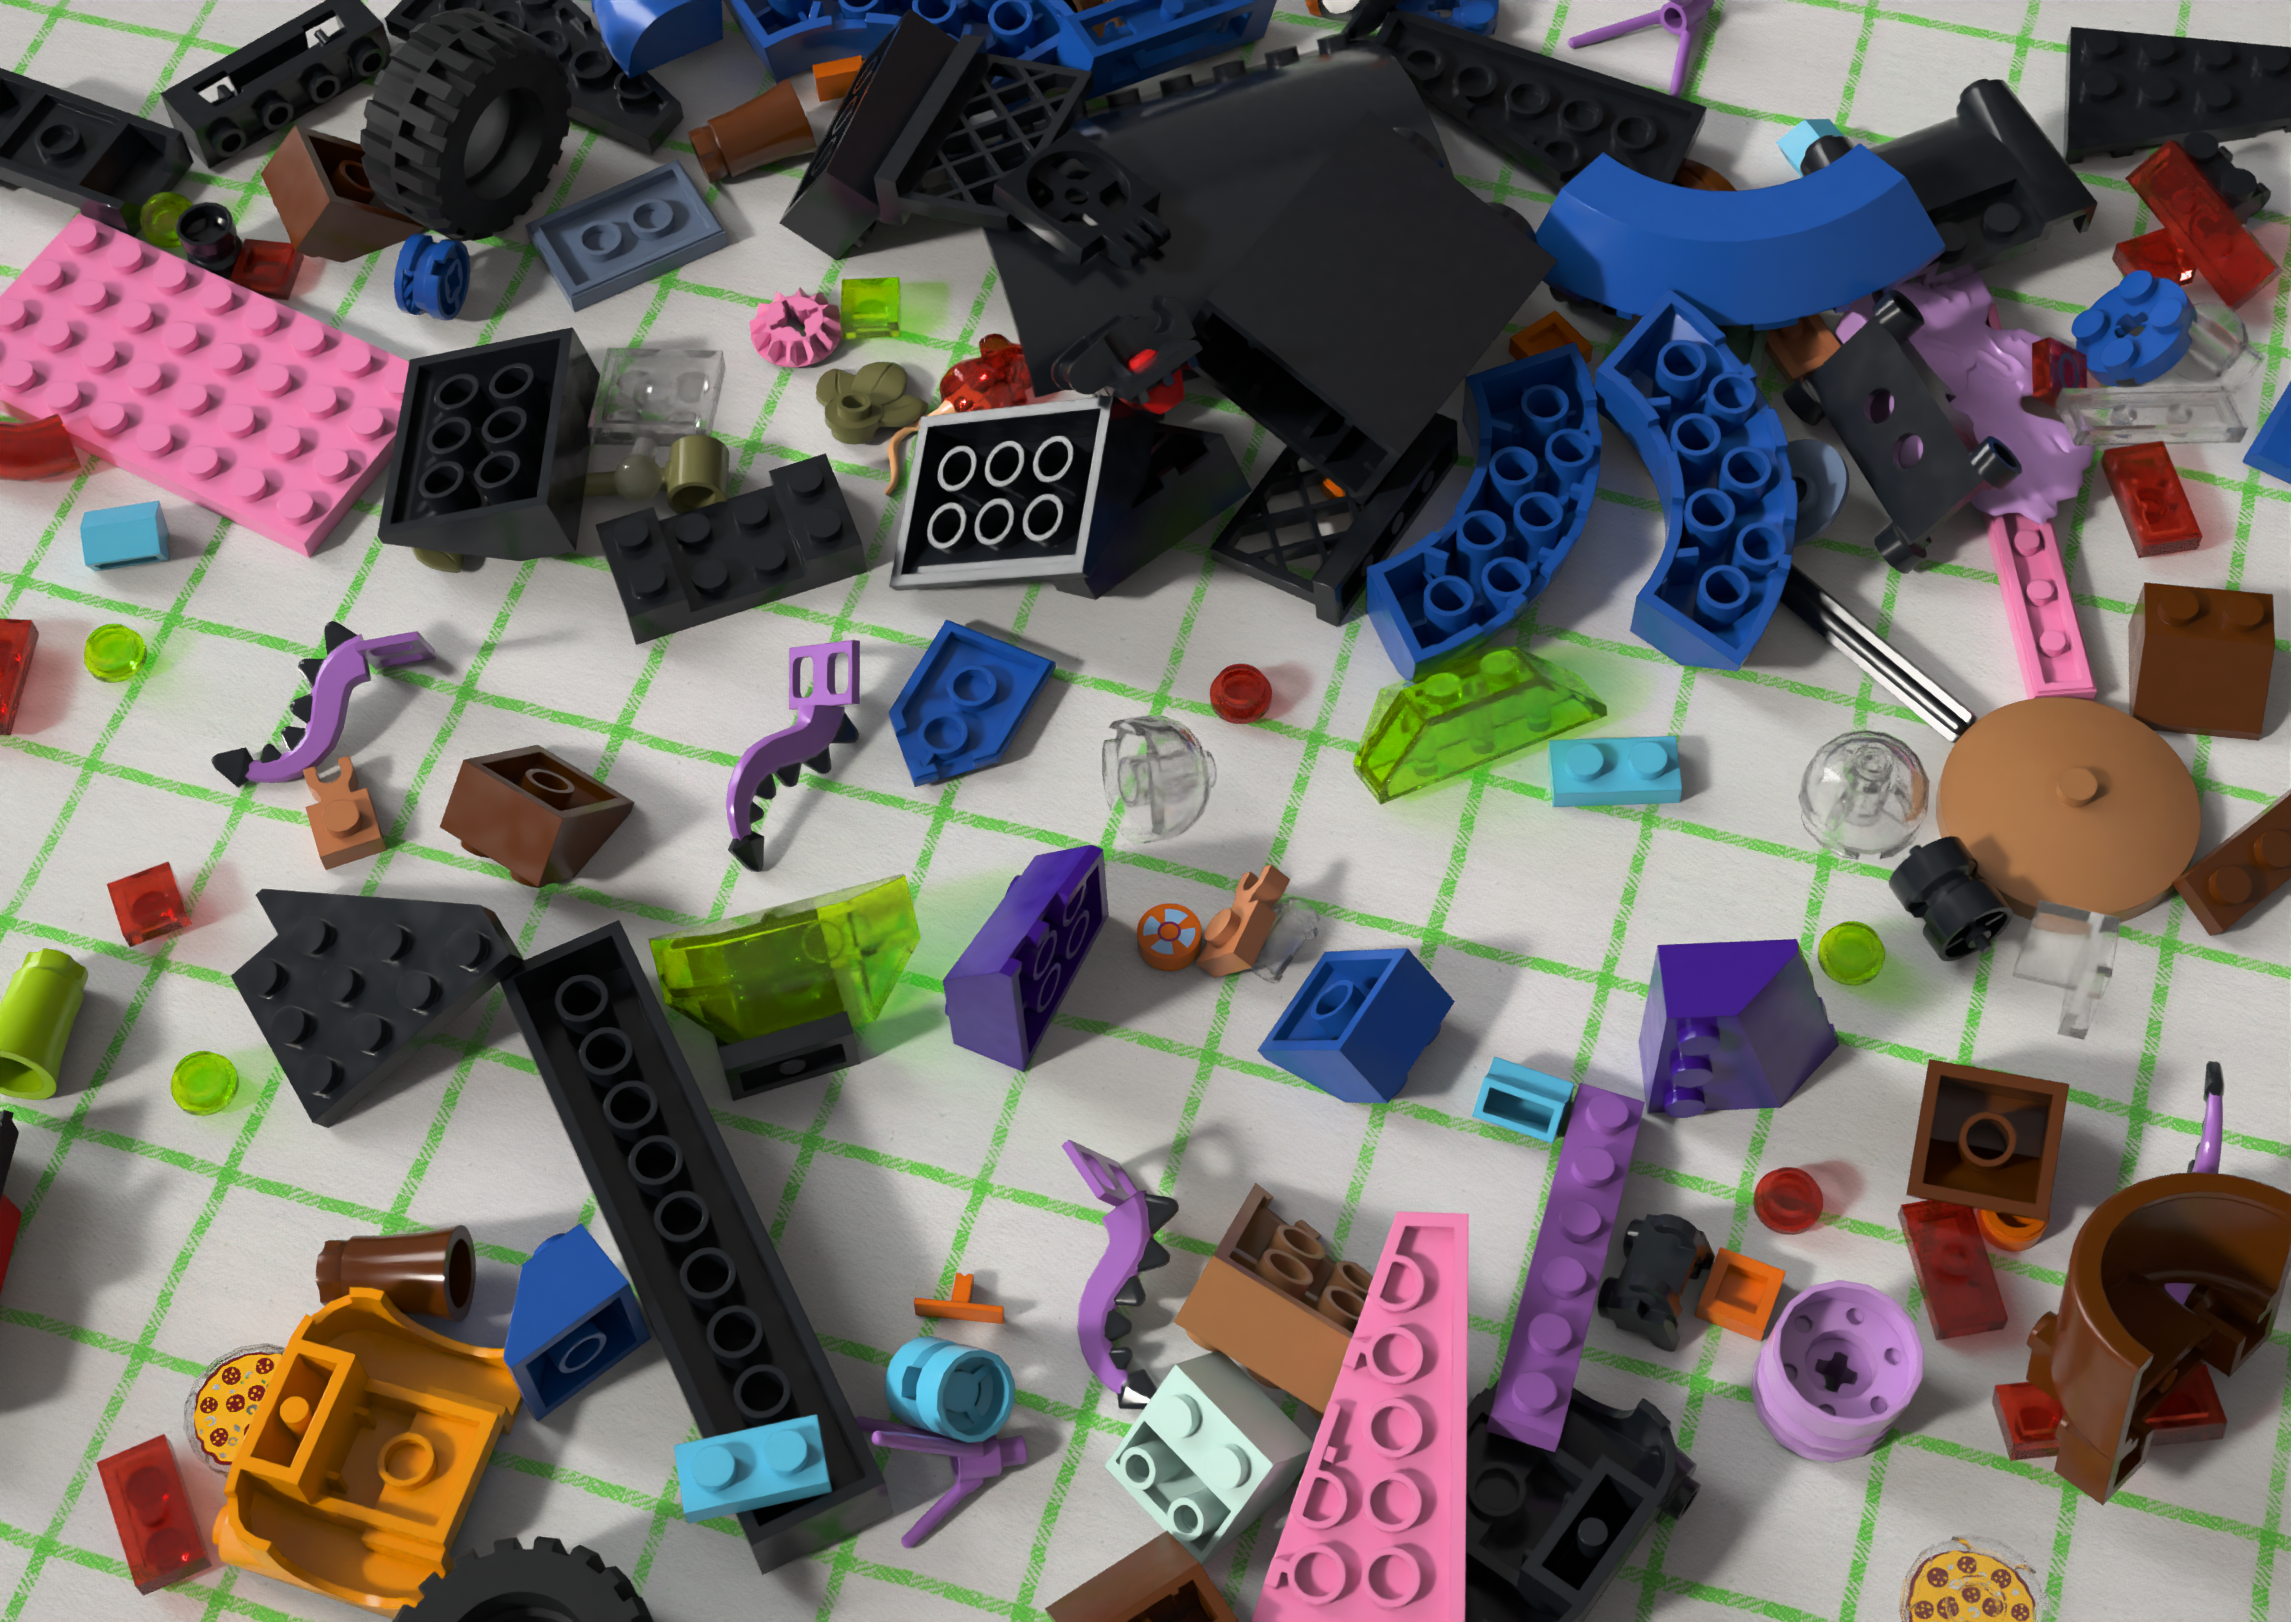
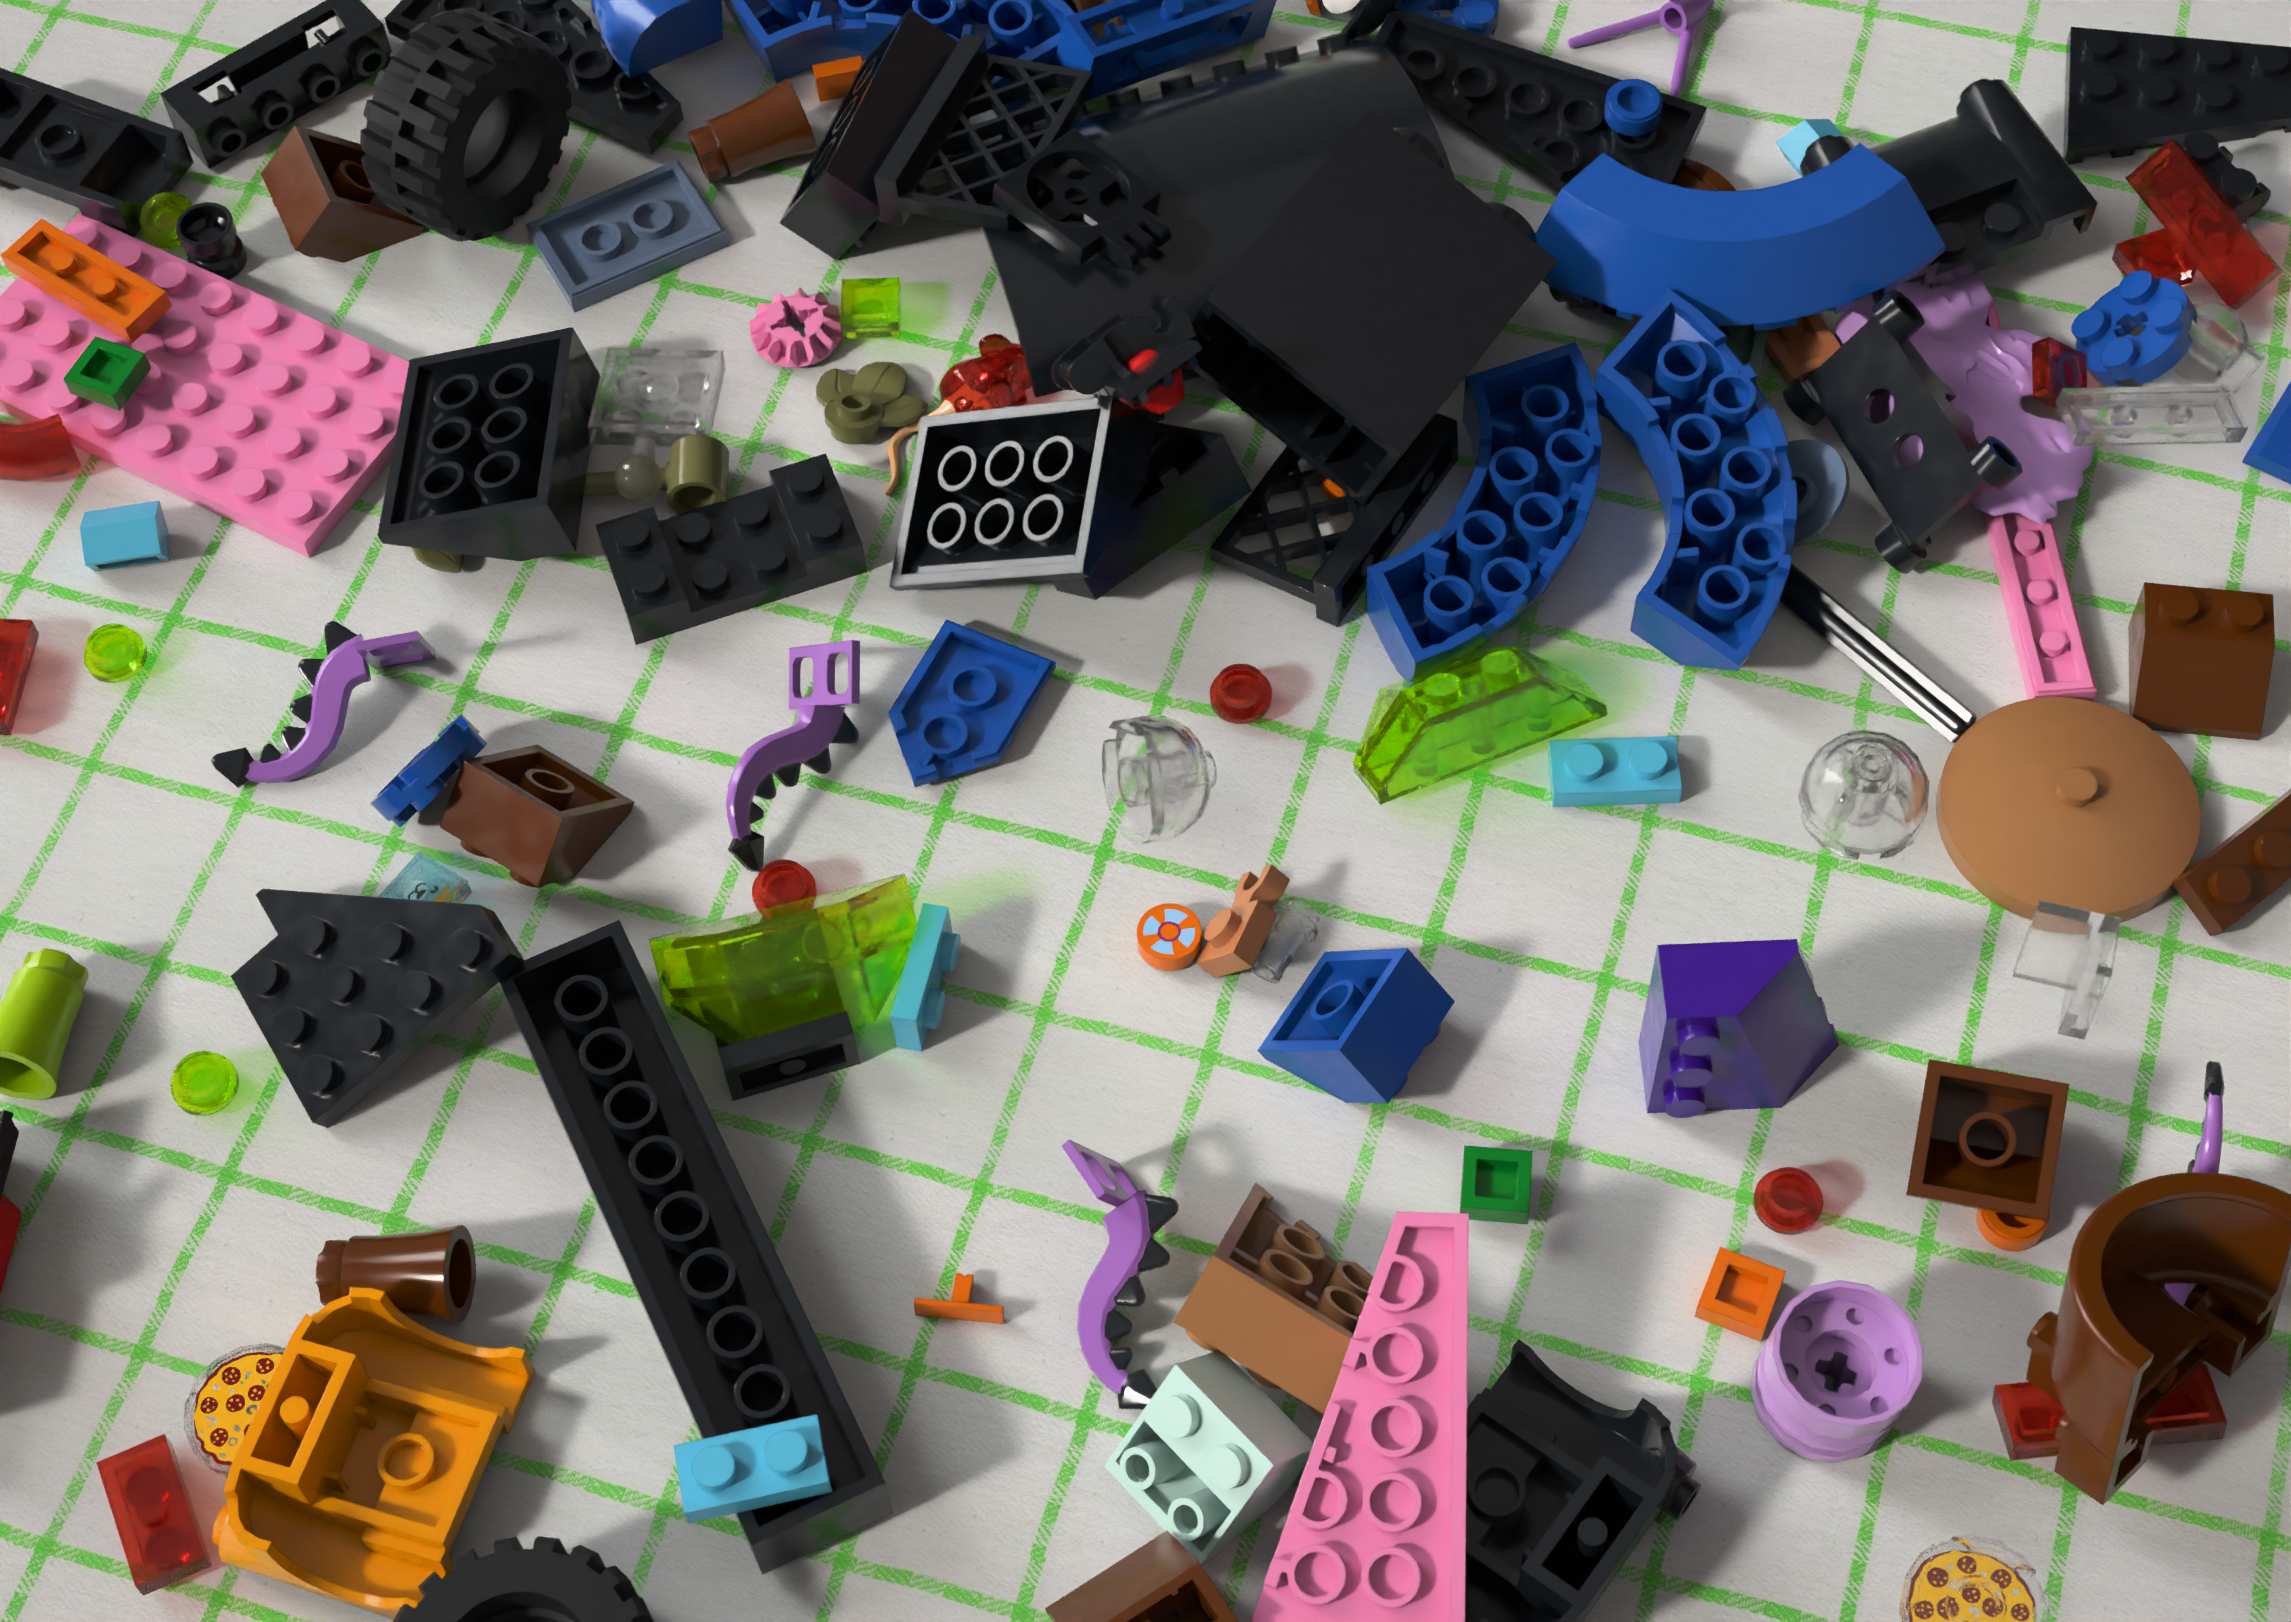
clear red plate [107,861,192,947] -> none
clear red tile [229,239,304,300] -> none
nougat plate [303,755,387,870] -> none
blue wheel [394,233,470,321] -> none
blue slope [503,1223,651,1422] -> none
medium lavender plant [855,1416,1027,1549] -> none
medium azure wheel [885,1336,1015,1443] -> none
dark purple wedge [943,845,1109,1072] -> none
medium azure piece [1472,1056,1574,1144] -> none
medium lavender plate [1485,1083,1645,1452] -> none
orange tile [1509,310,1593,364] -> none
black piece [1597,1214,1715,1352] -> none
clear neon green plate [1818,921,1885,986] -> none
black wheel [1889,836,2013,961] -> none
clear red plate [1898,1200,2008,1340] -> none
clear red plate [2100,441,2203,558] -> none
none -> orange plate [1,219,172,344]
none -> green plate [63,336,151,411]
none -> blue plate [370,714,487,828]
none -> clear light blue tile [378,851,472,903]
none -> clear red plate [752,859,817,916]
none -> medium azure plate [890,903,961,1052]
none -> green plate [1460,1145,1533,1225]
none -> blue tile [1604,79,1663,136]

